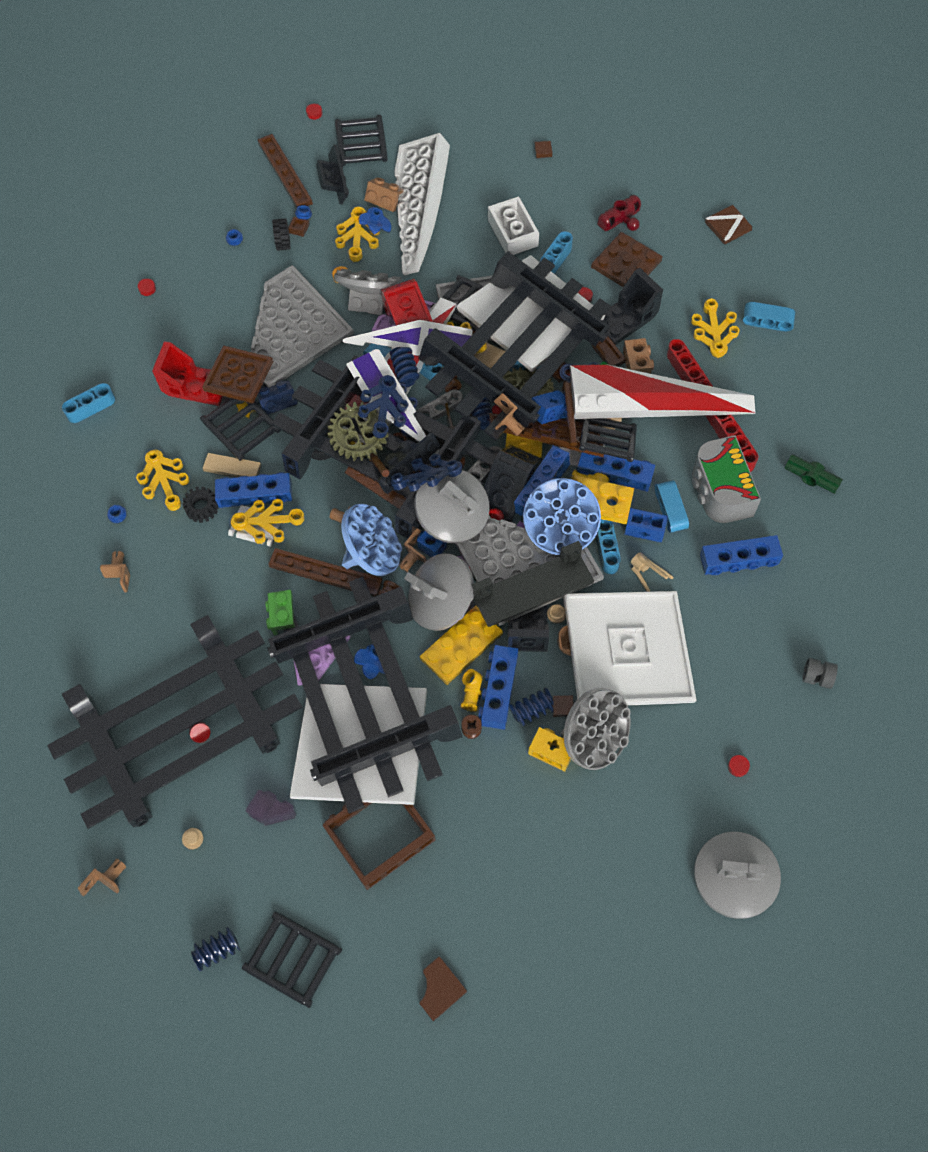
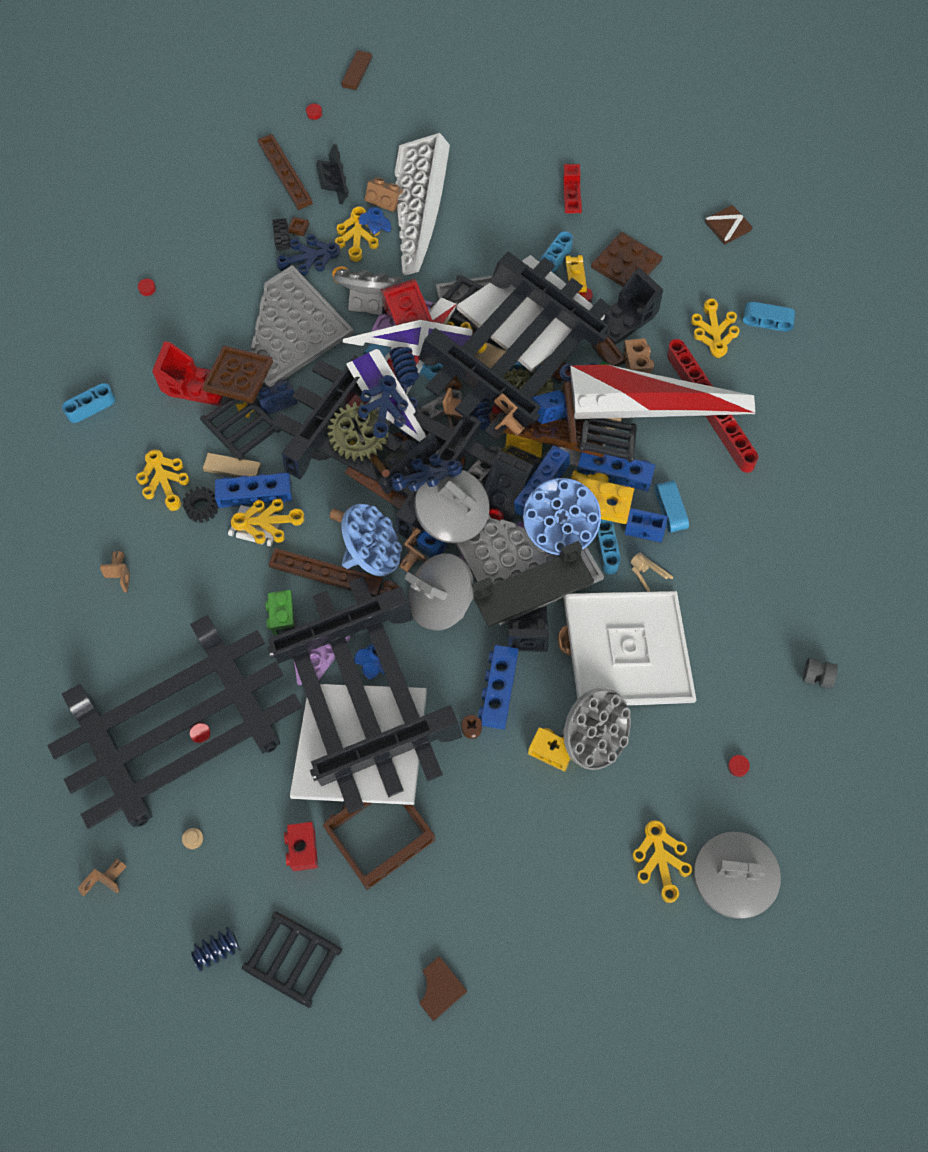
blue plate [107,505,127,523] -> none
blue plate [226,229,243,246] -> none
clear purple slope [245,790,296,826] -> none
blue plate [295,205,312,220] -> none
black bar [335,115,388,166] -> none
yellow plate [420,606,503,685] -> none
yellow connector [460,669,483,712] -> none
white brick [488,197,539,255] -> none
dark blue piece [509,687,554,726] -> none
reddish brown tile [534,141,552,158] -> none
tan plate [547,604,566,623] -> none
reddish brown tile [552,695,573,717] -> none
dark red piece [597,195,641,231] -> none
brick [692,435,761,523] -> none
blue brick [700,535,783,575] -> none
dark green piece [784,454,843,494] -> none
none -> dark blue plant [276,234,341,276]
none -> red brick [284,822,318,871]
none -> reddish brown tile [341,50,372,90]
none -> medium nougat bracket [443,388,463,423]
none -> red slope [563,164,582,213]
none -> yellow plate [565,255,587,293]
none -> yellow plant [632,820,692,903]

